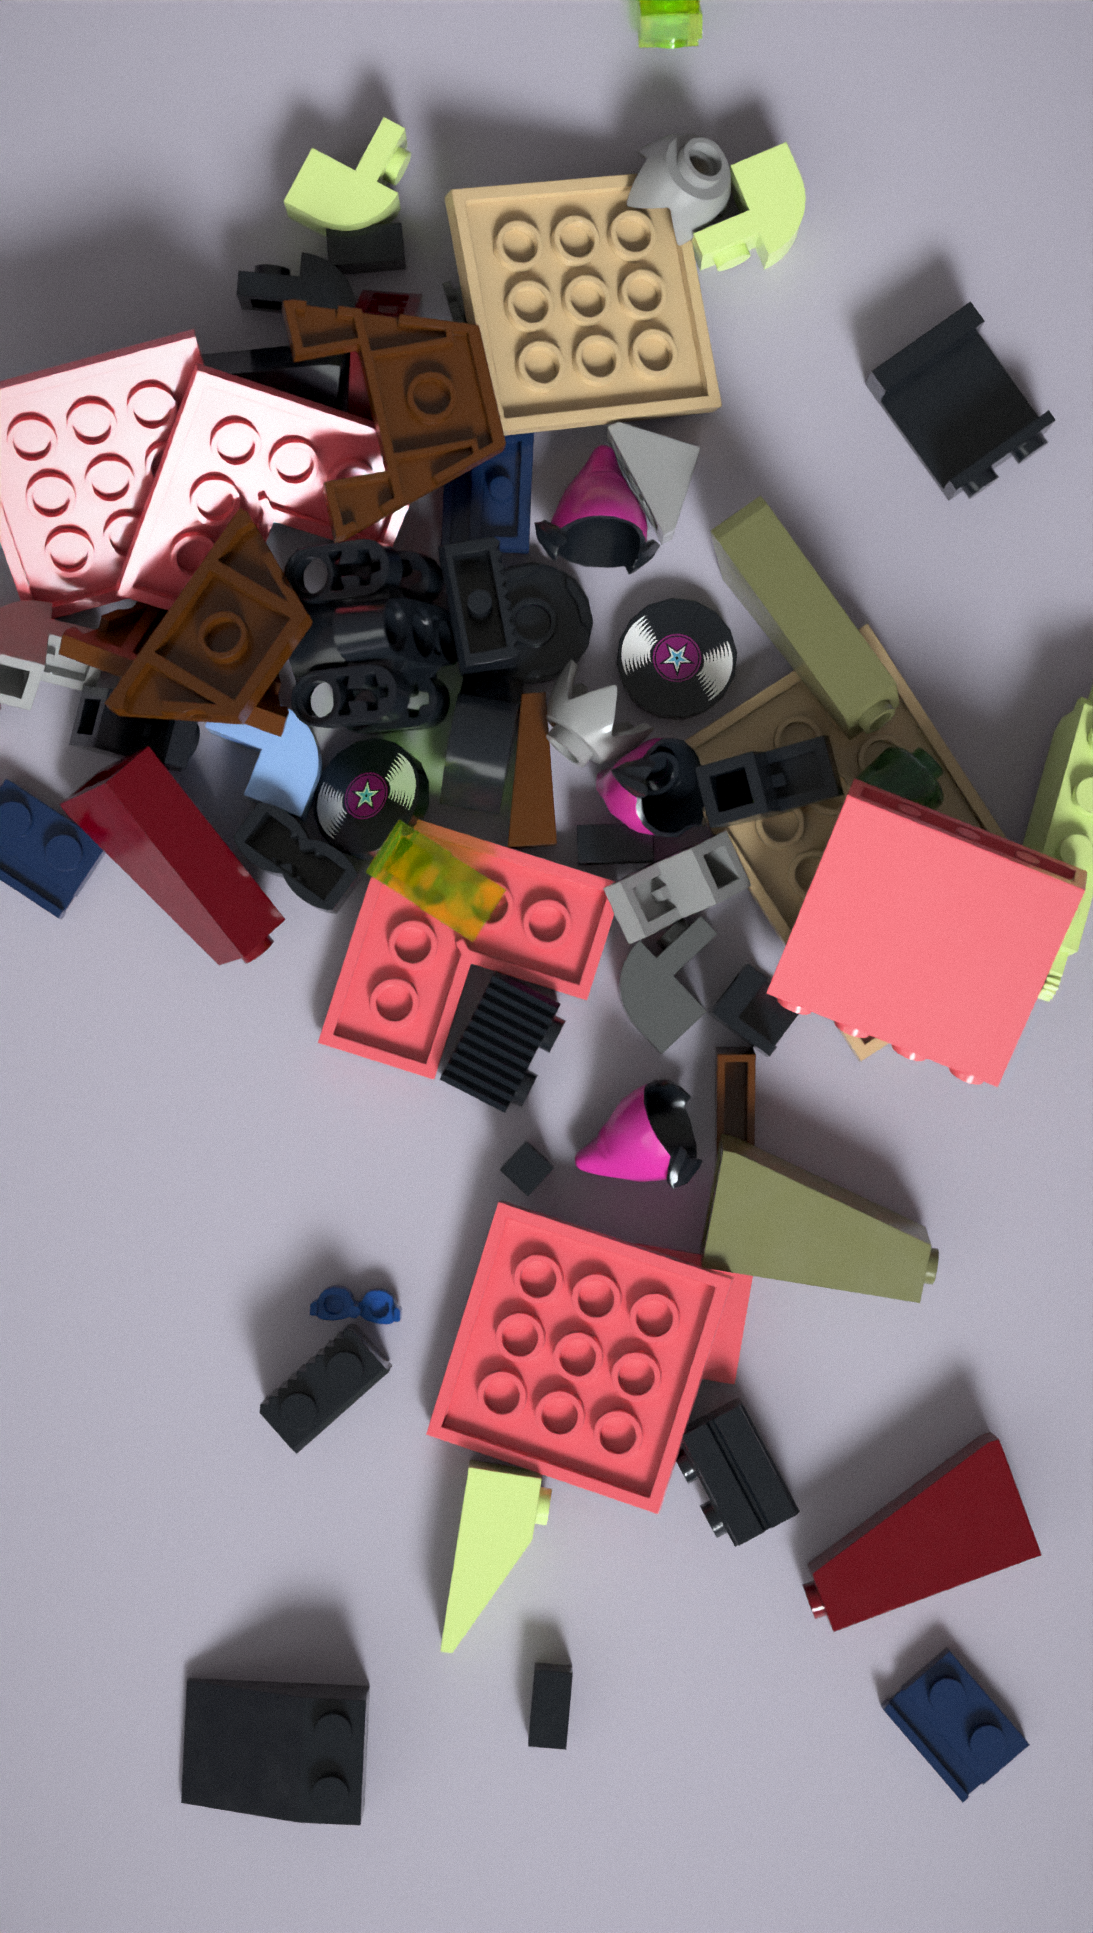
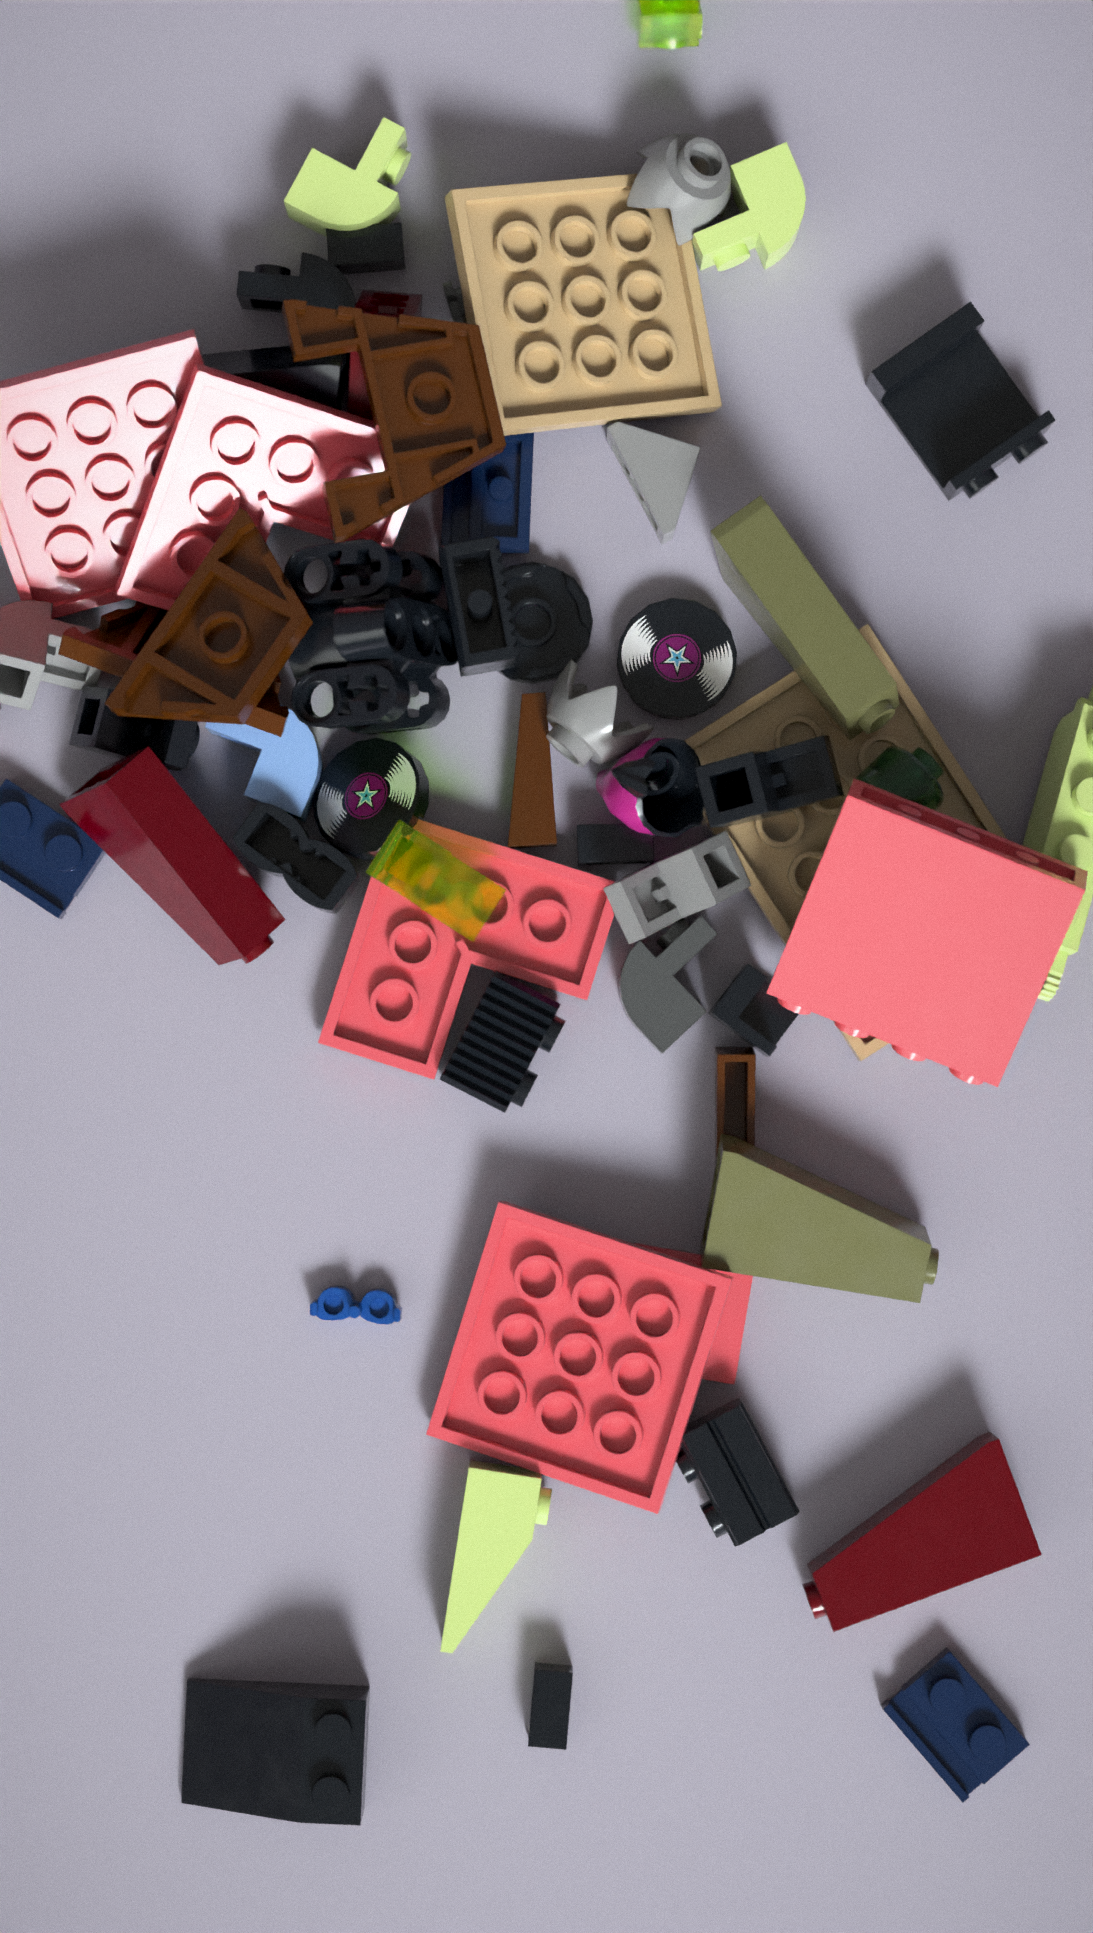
black brick [260,1324,392,1454] -> none
black brick [439,672,524,814] -> none
black piece [500,1140,554,1196] -> none
hat [534,445,660,575] -> none
hat [574,1079,703,1189] -> none

